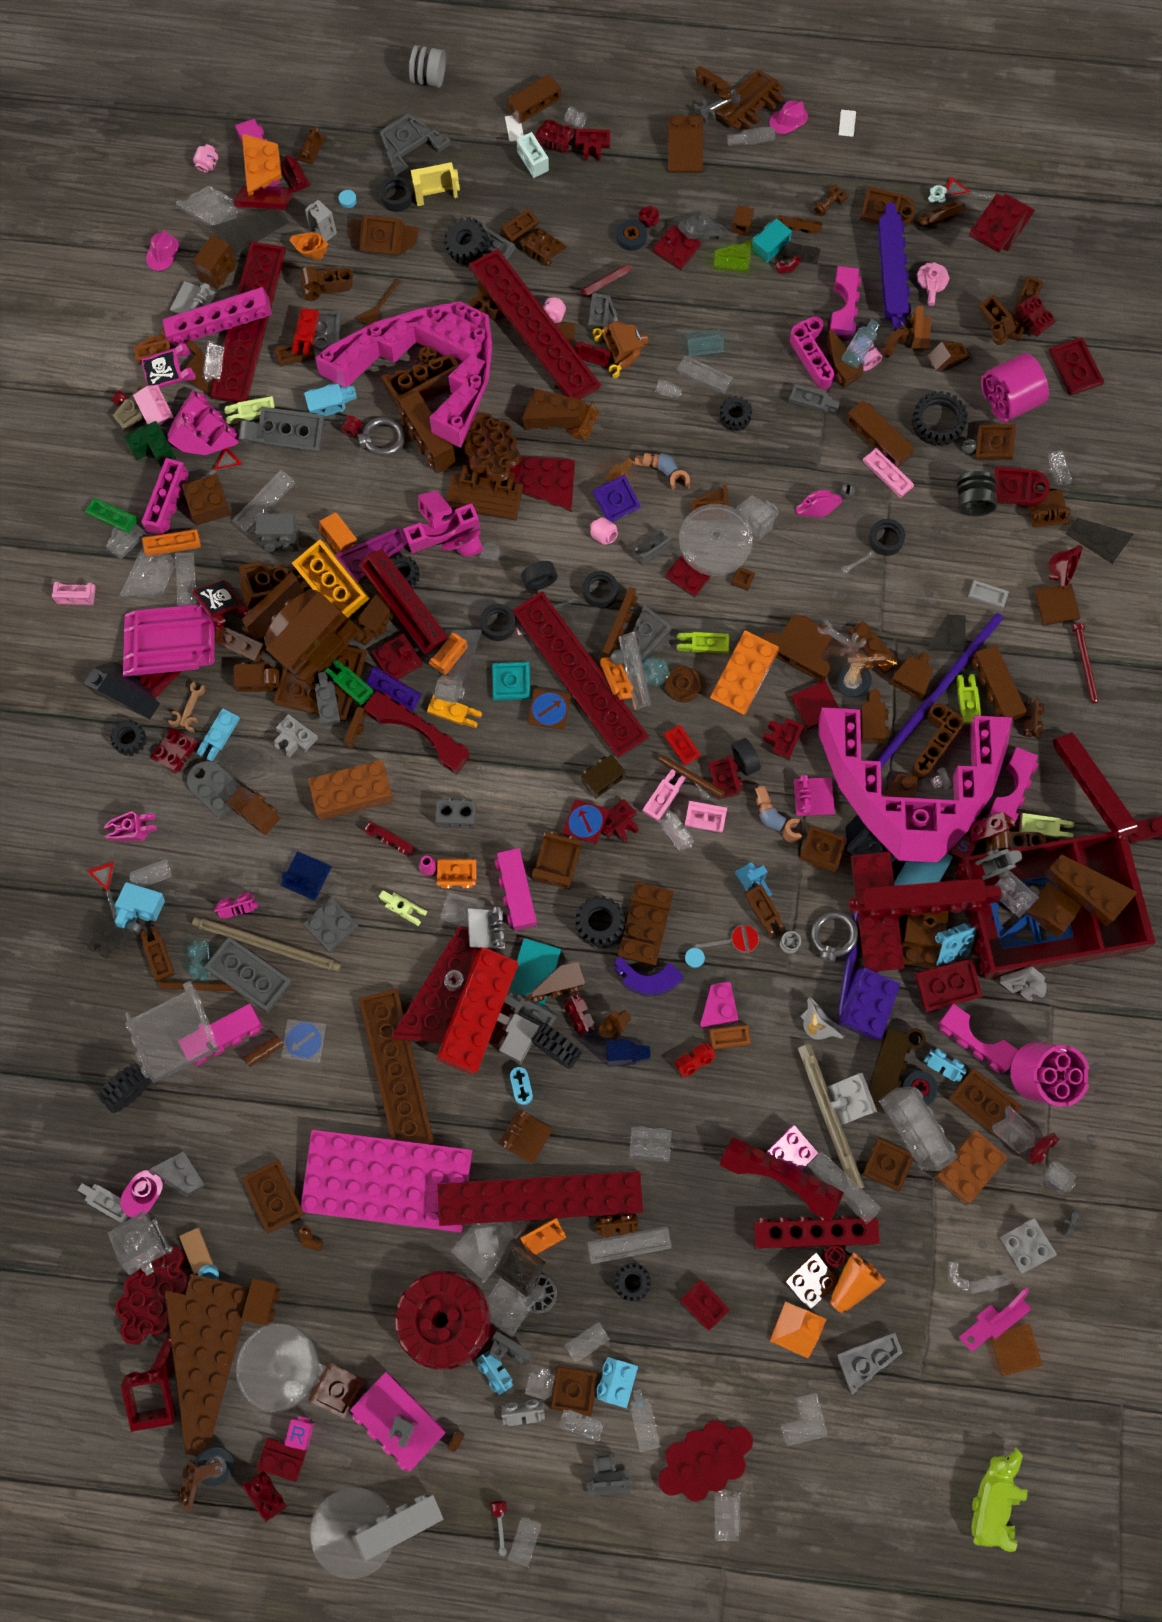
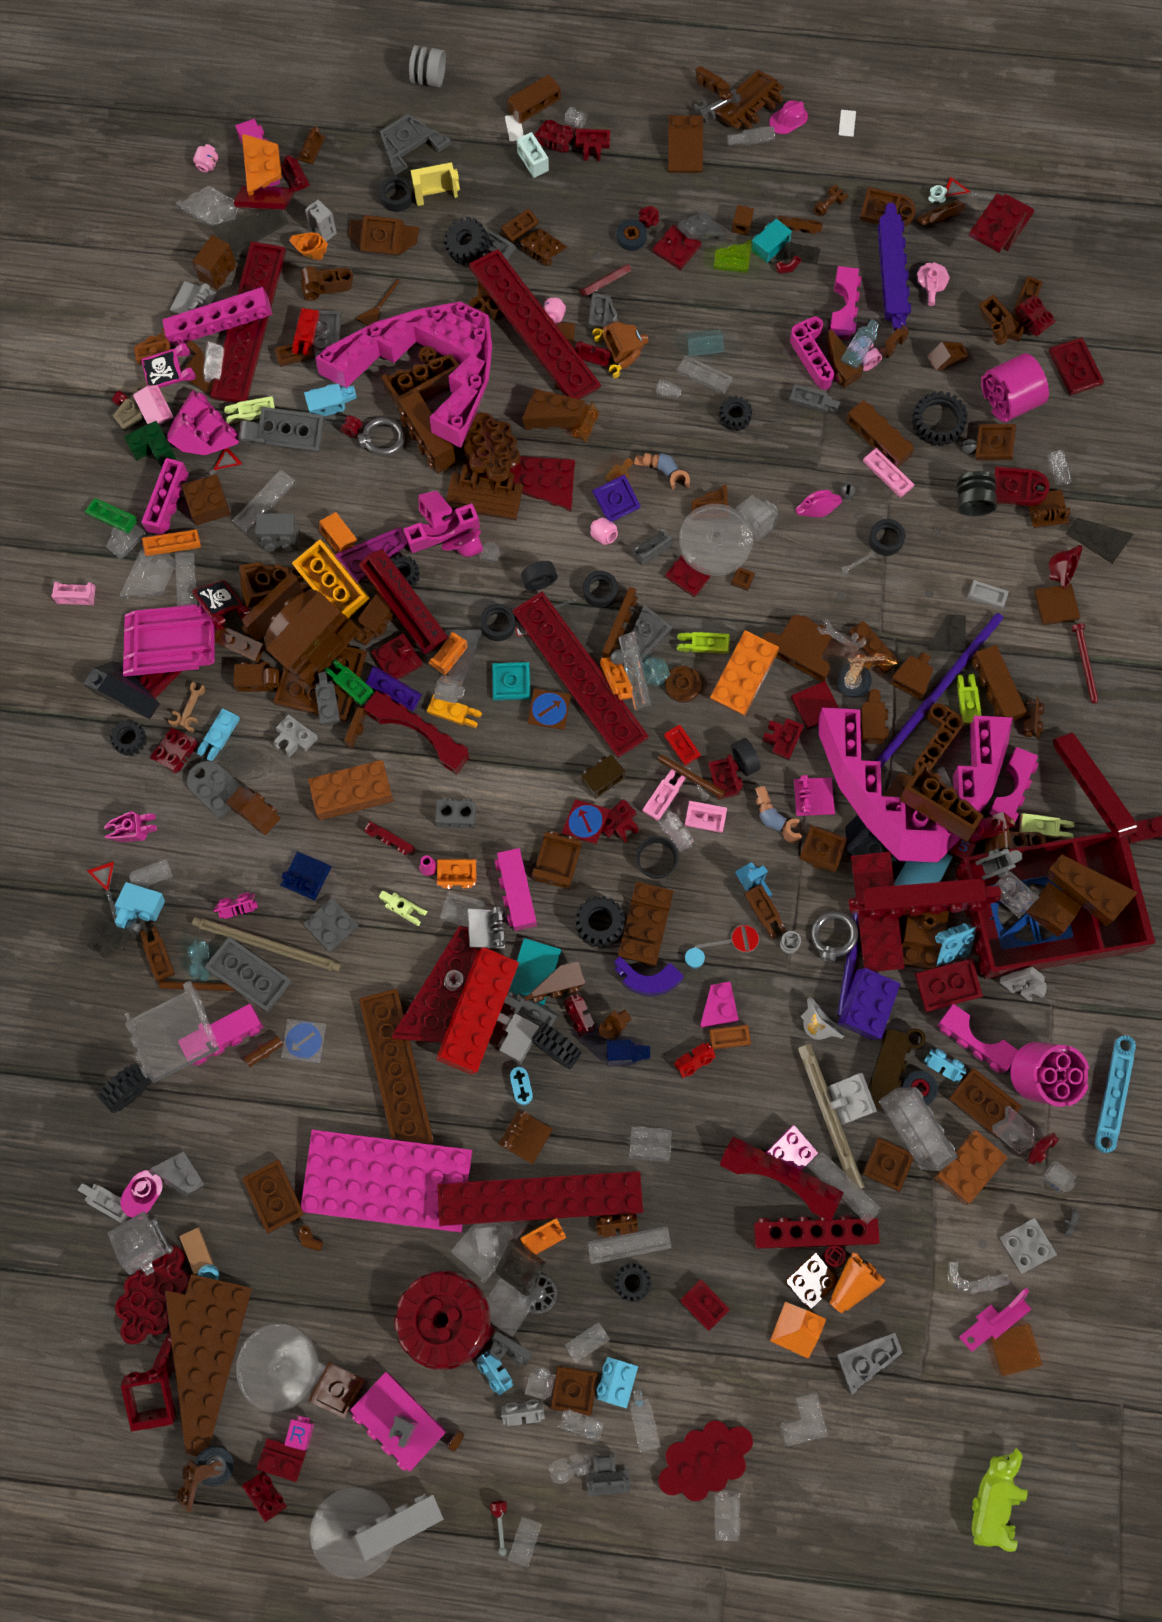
dark pink piece [146,230,179,271] -> none
reddish brown brick [241,1278,281,1326] -> none
medium azure tile [339,190,357,208] -> none
dark orange bracket [909,306,931,350] -> none
none -> clear hinge [548,1452,594,1484]
none -> black tyre [636,836,679,879]
none -> reddish brown wedge [900,762,983,842]
none -> medium azure plate [1095,1035,1136,1153]

